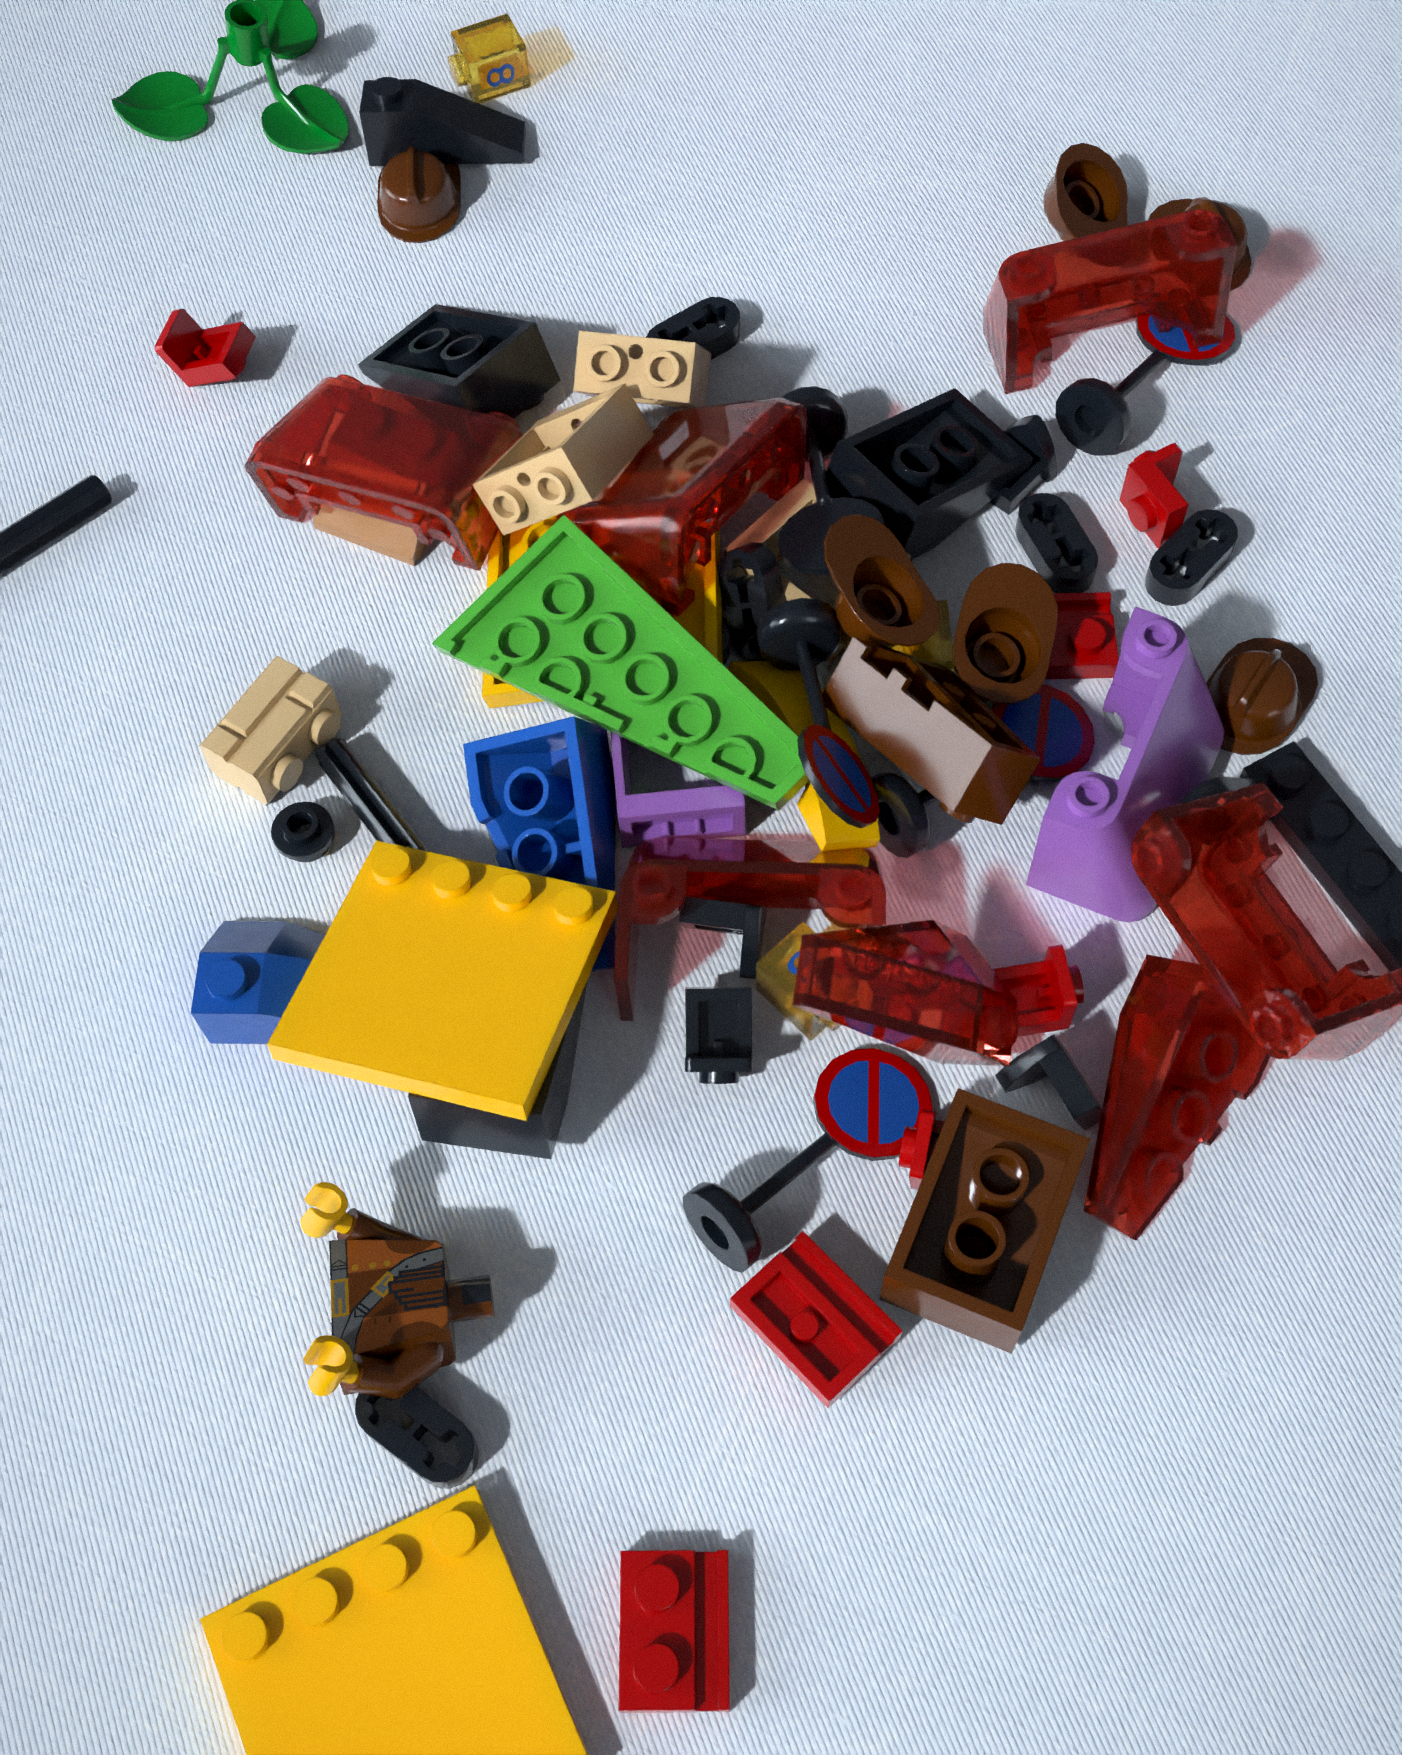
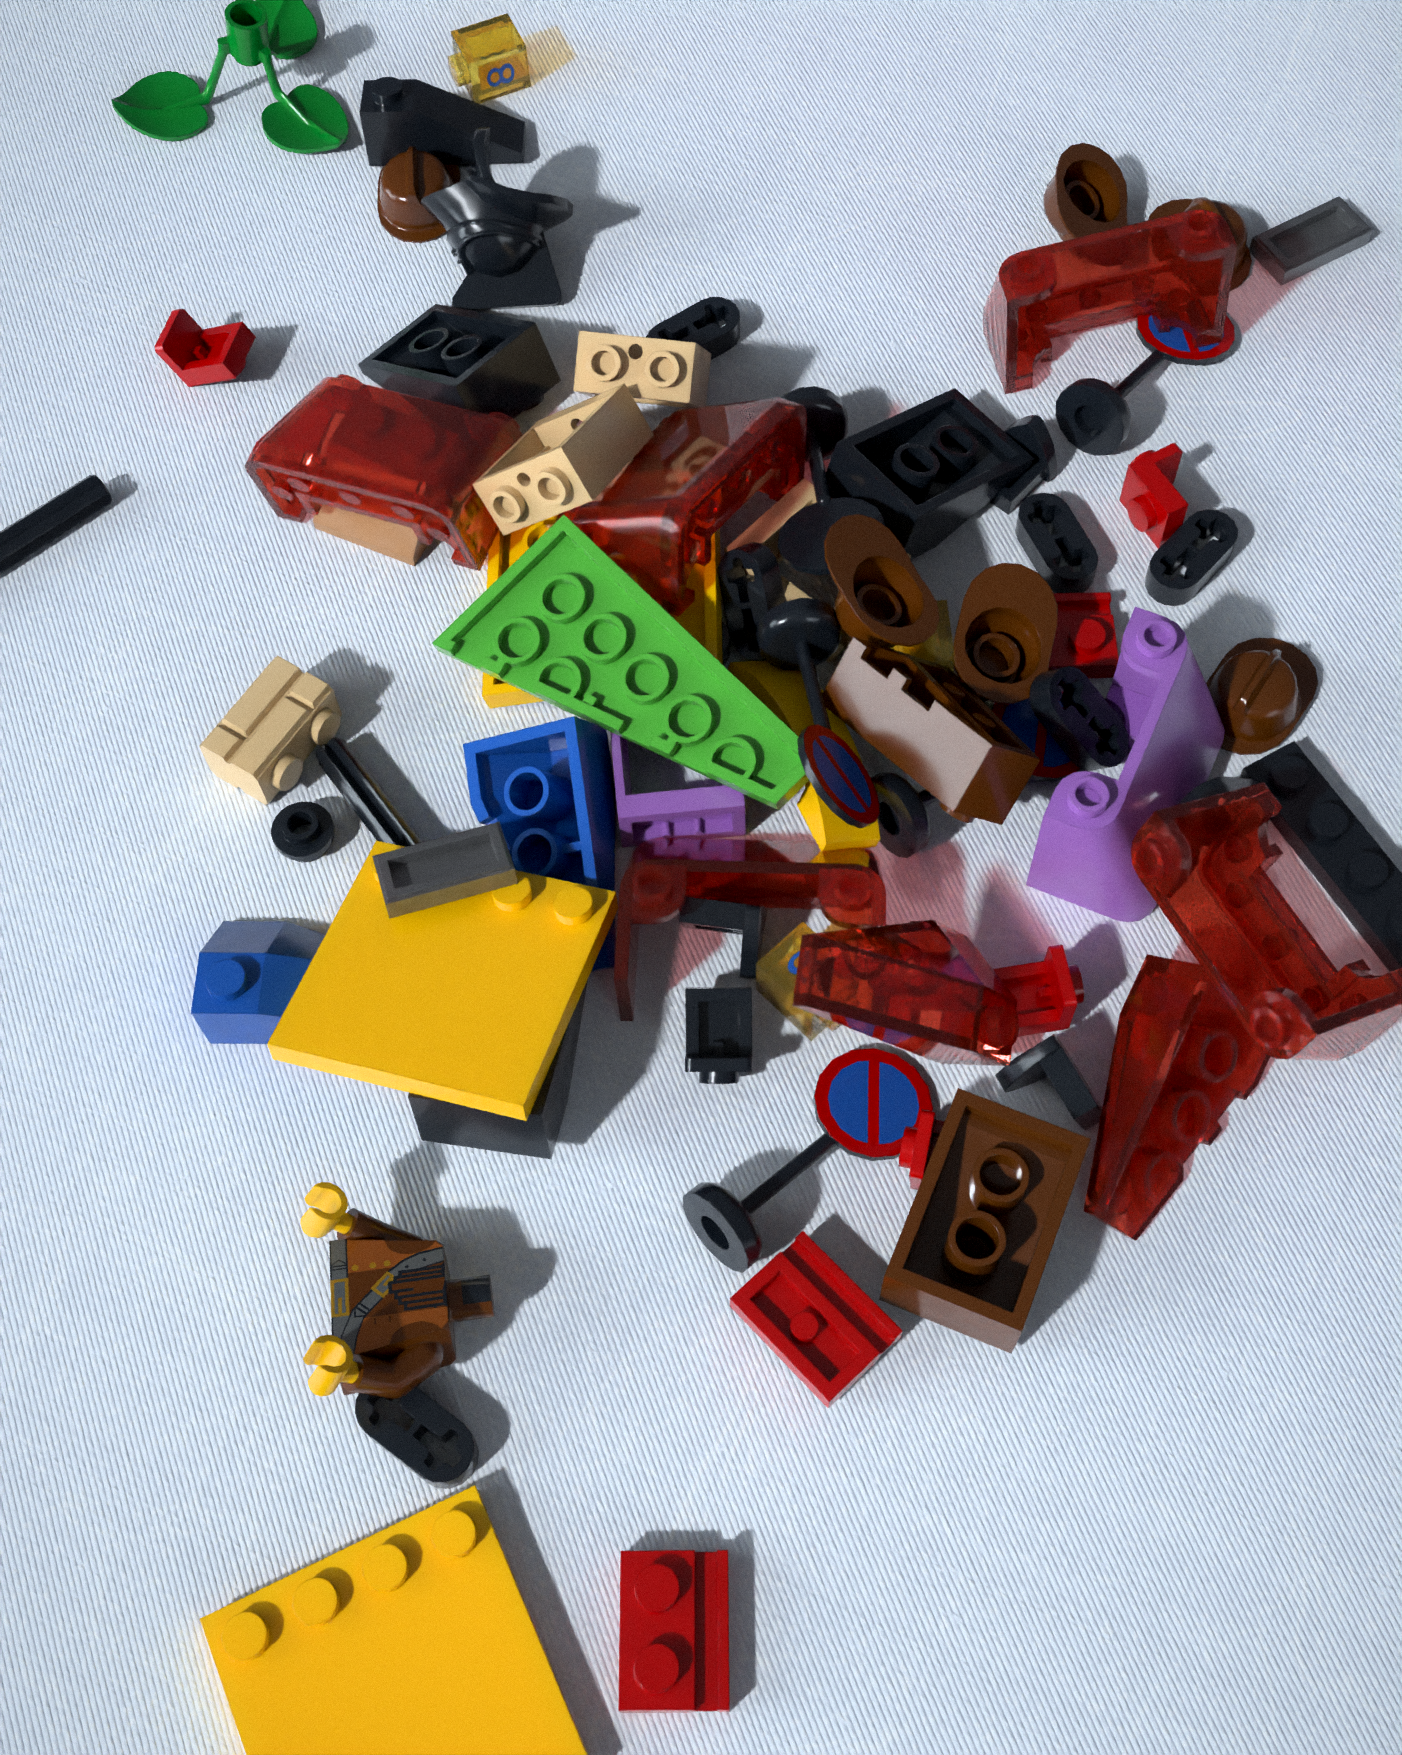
none -> flat silver tile [372,822,518,919]
none -> black helmet [420,127,573,311]
none -> black beam [1029,666,1129,771]
none -> flat silver tile [1249,196,1373,286]

